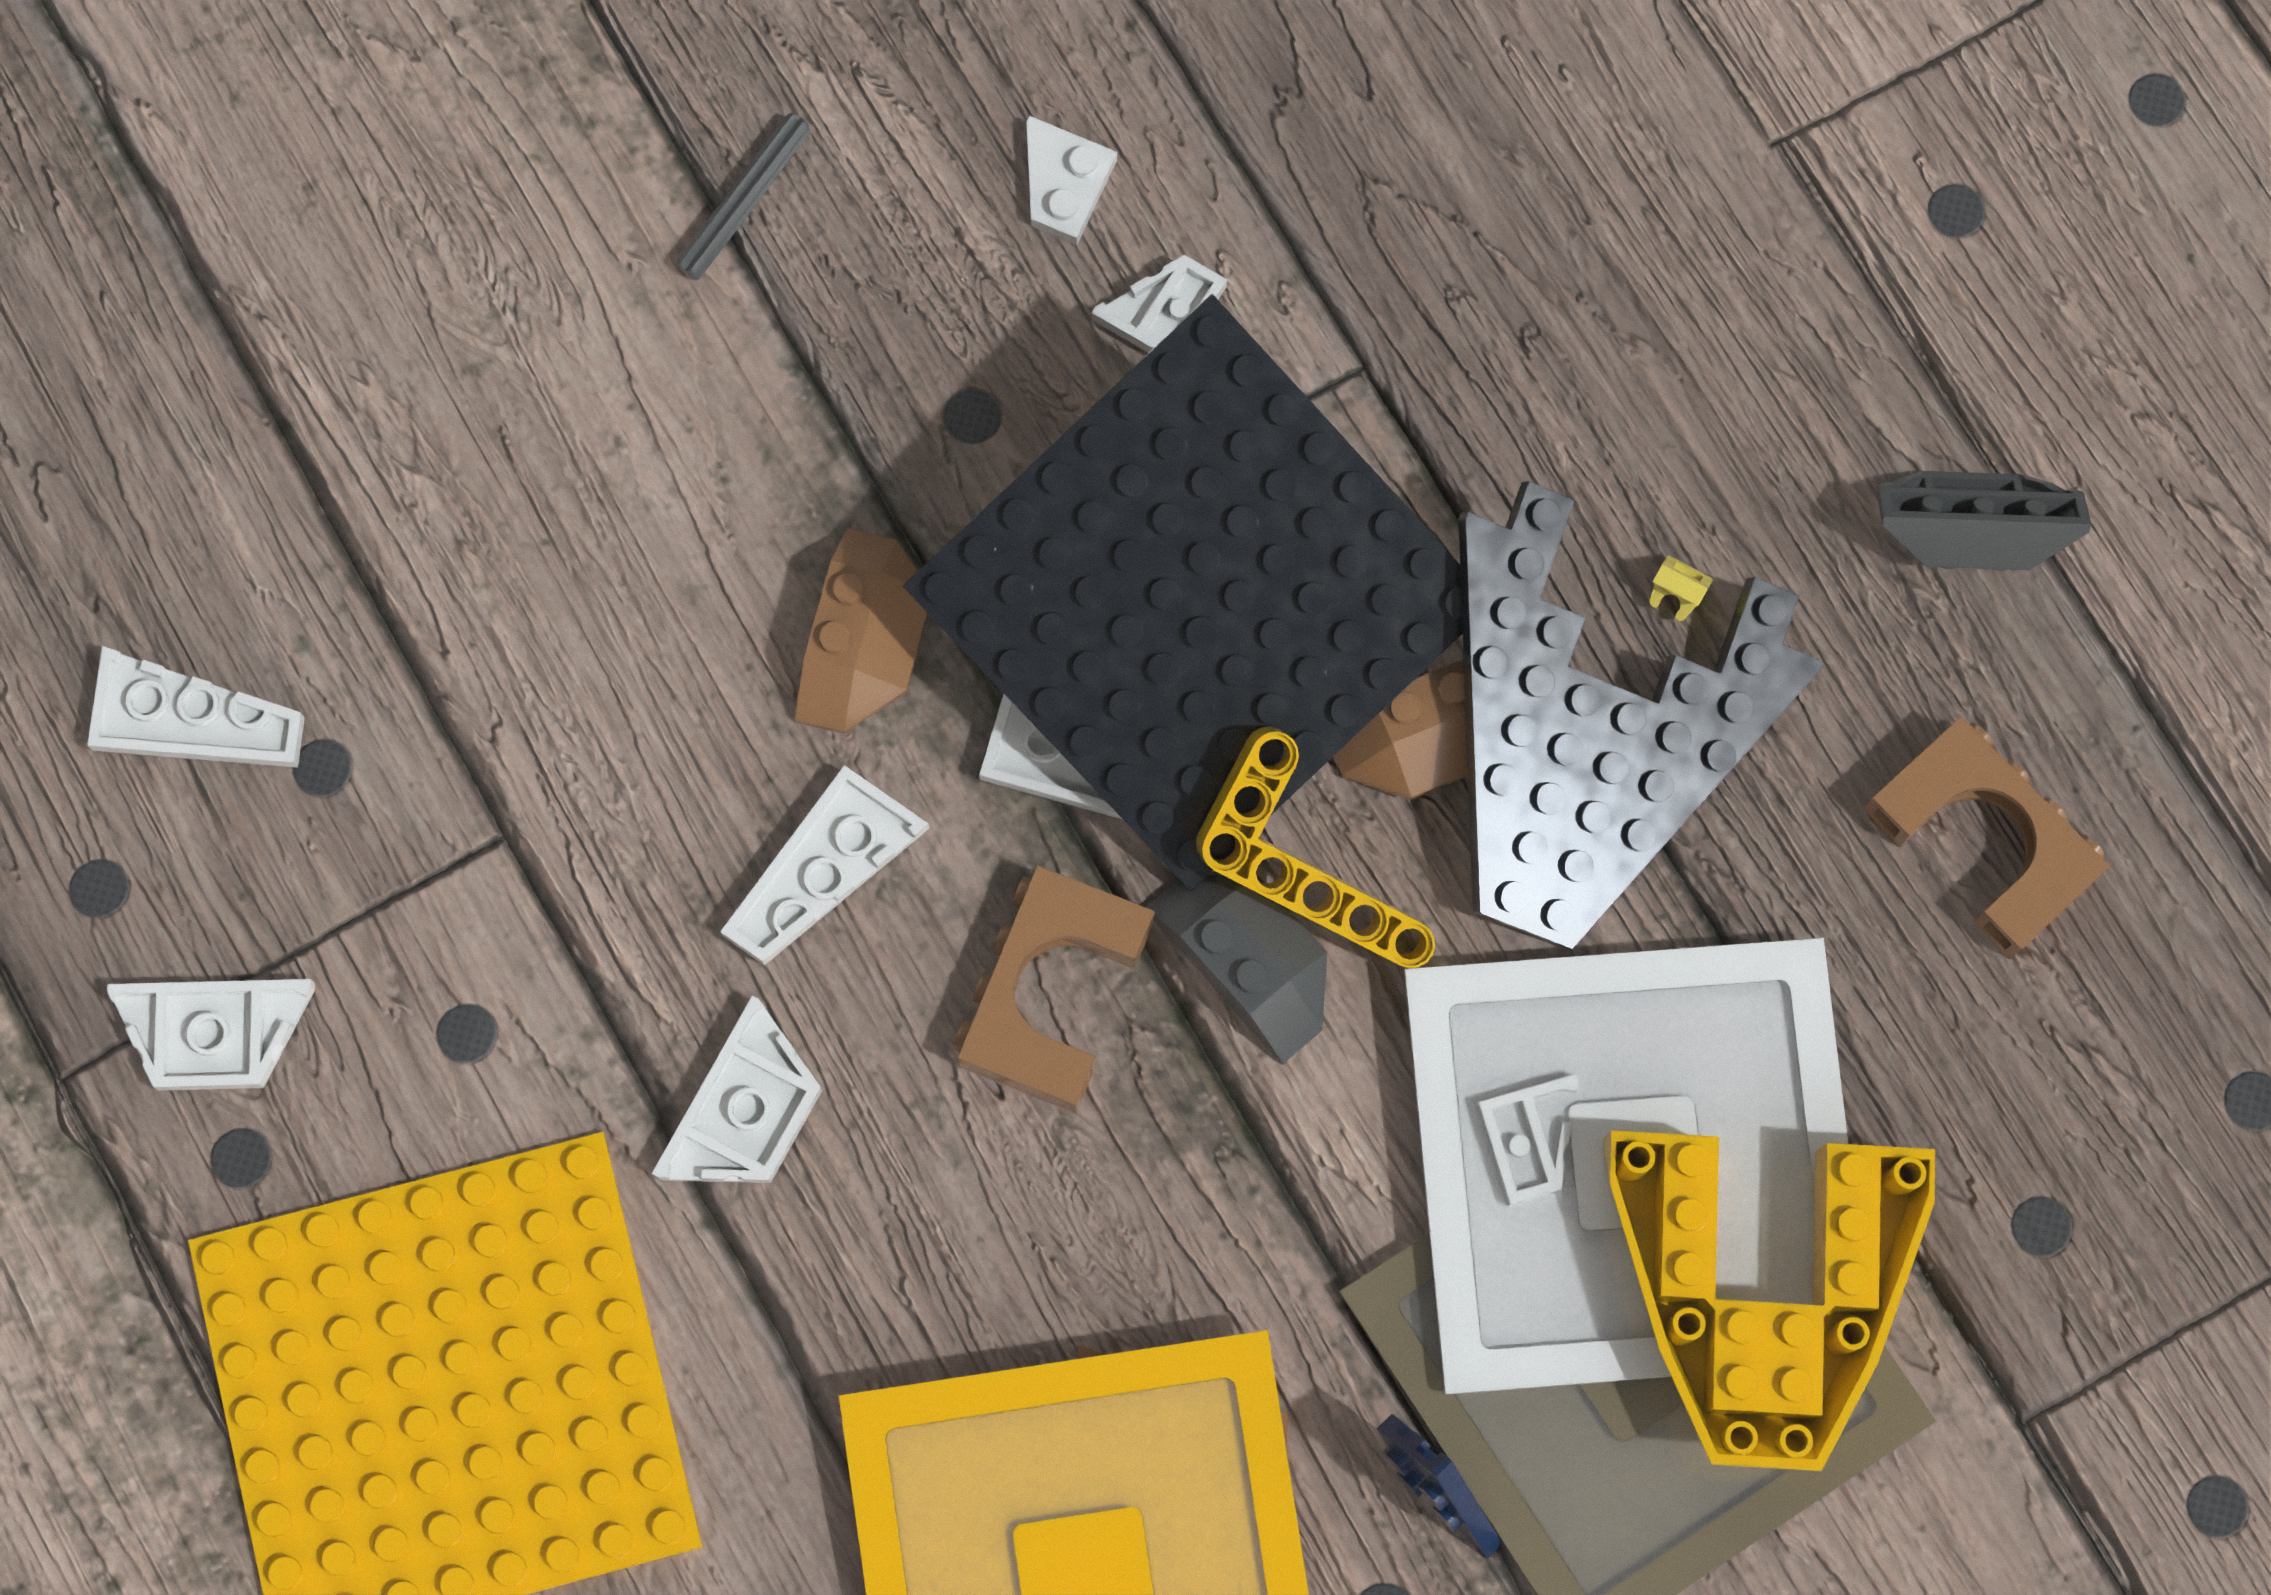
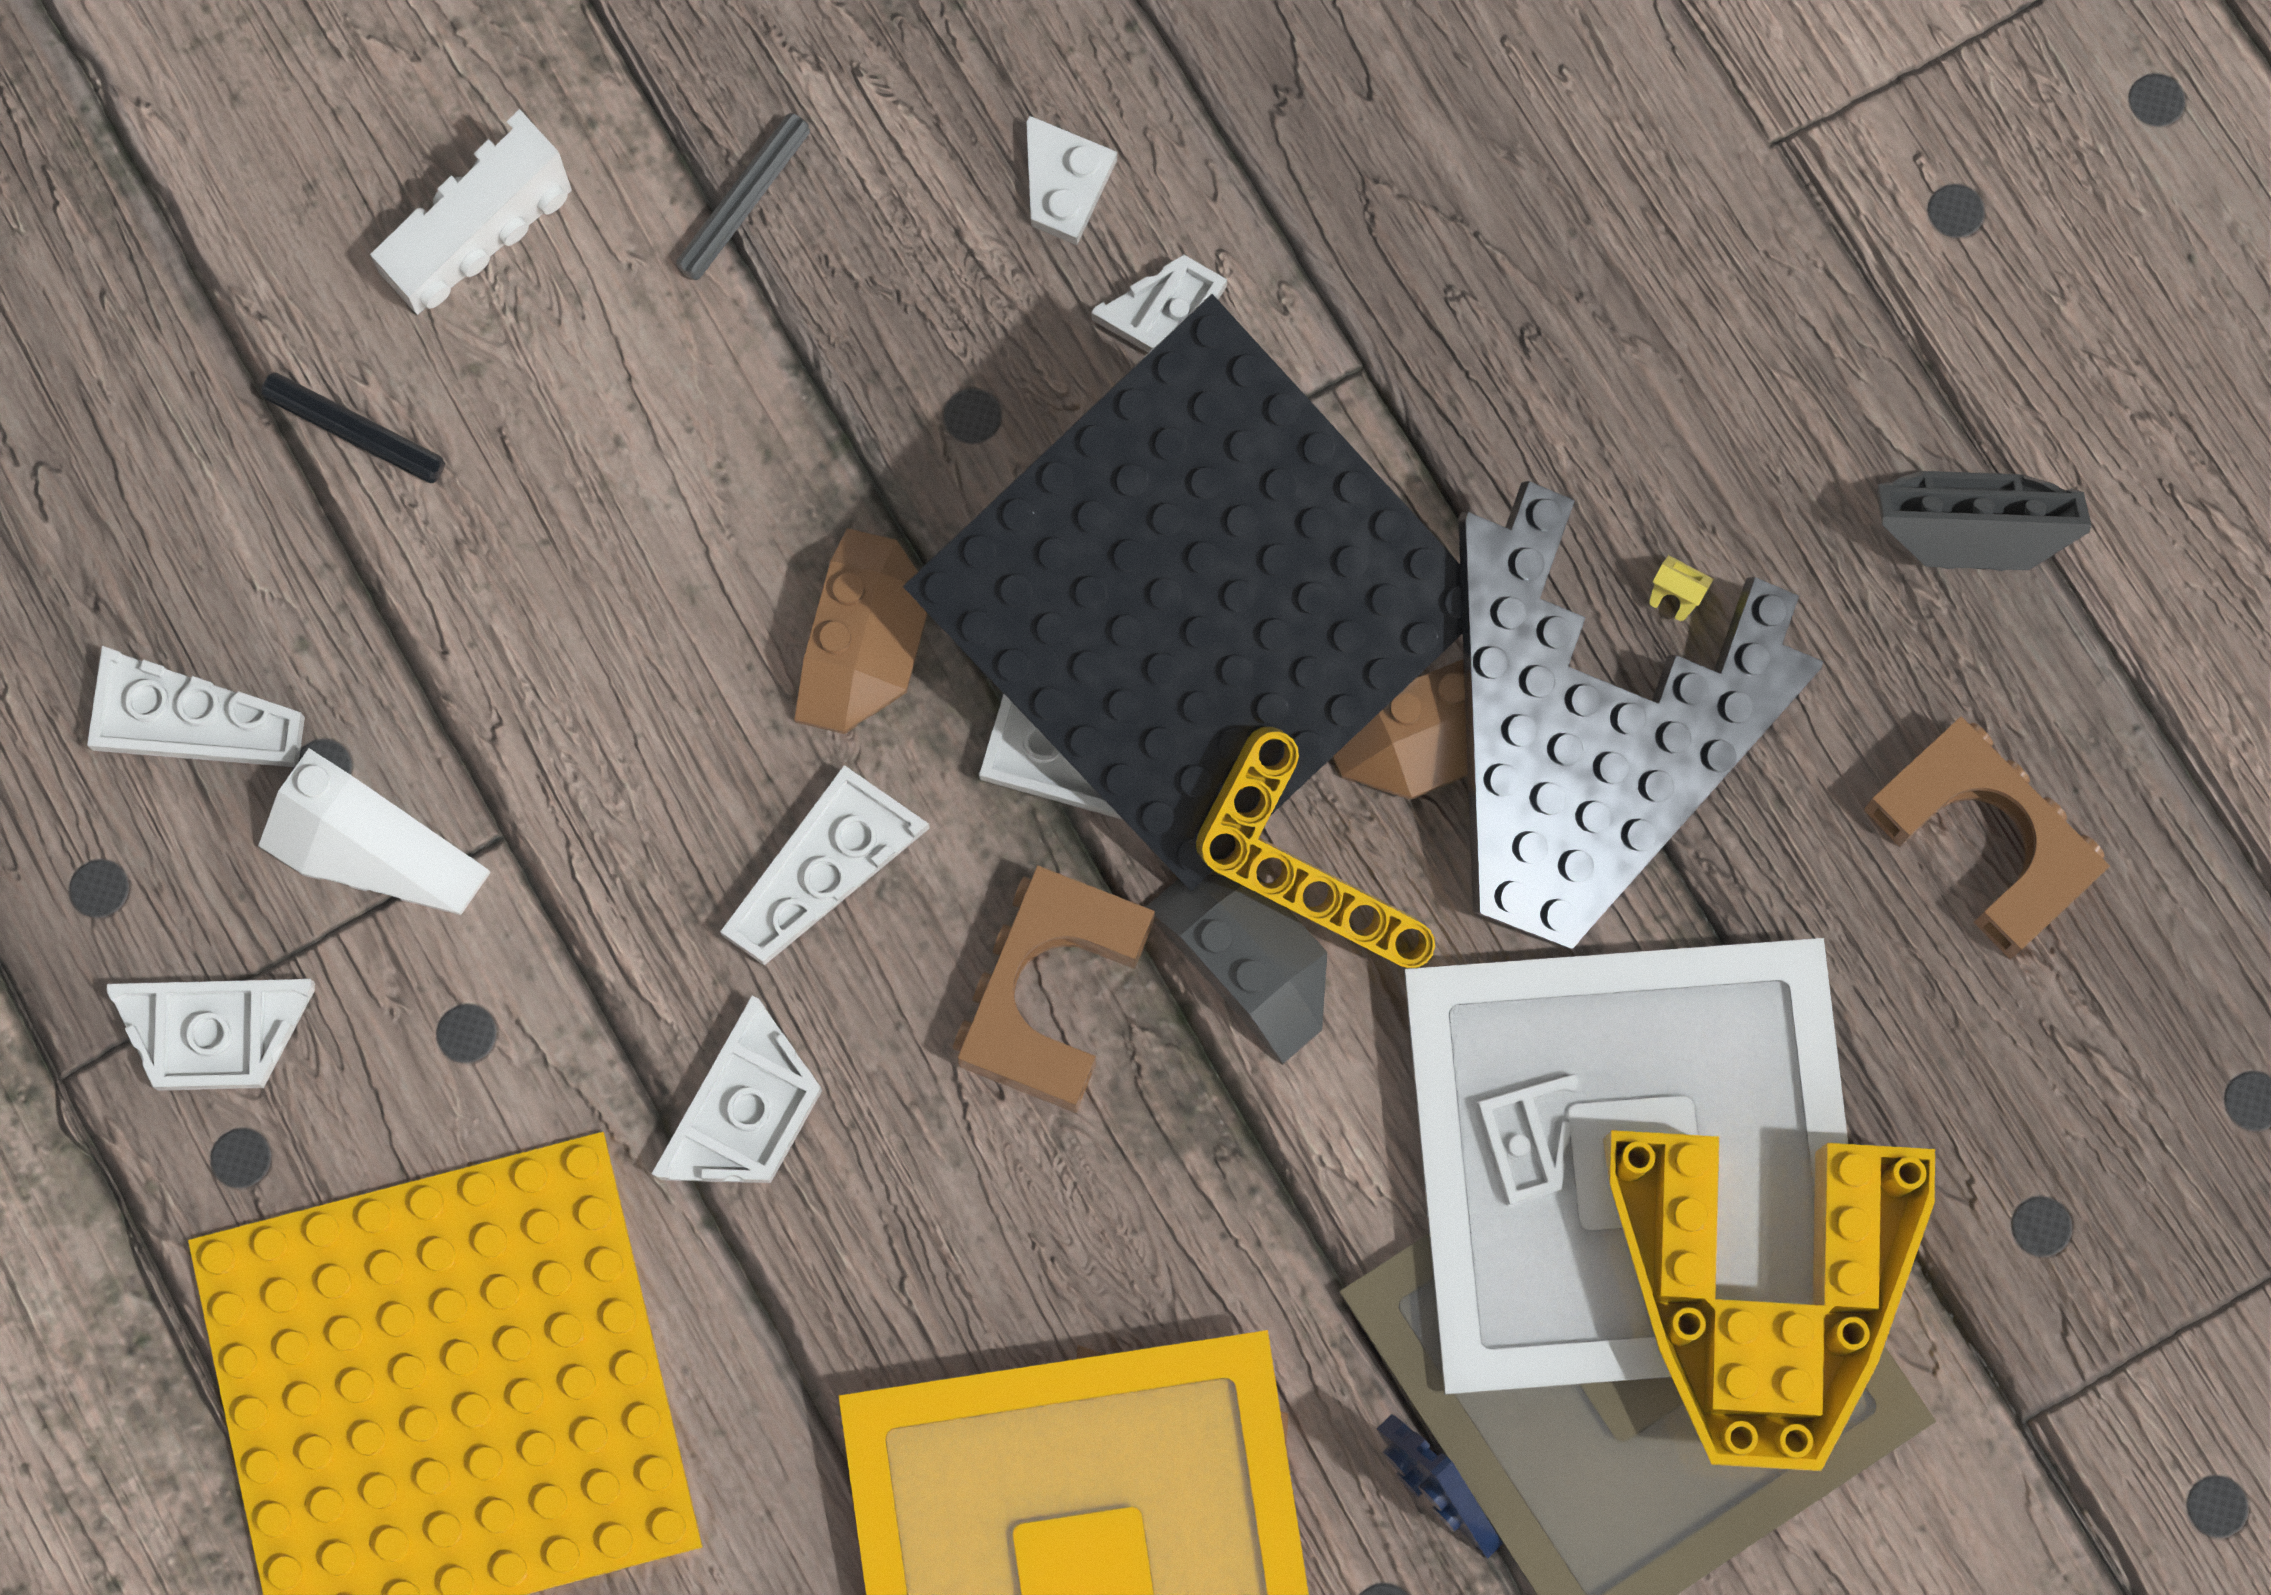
none -> white wedge [259,748,491,915]
none -> black axle [260,372,445,483]
none -> white wedge [370,109,572,315]

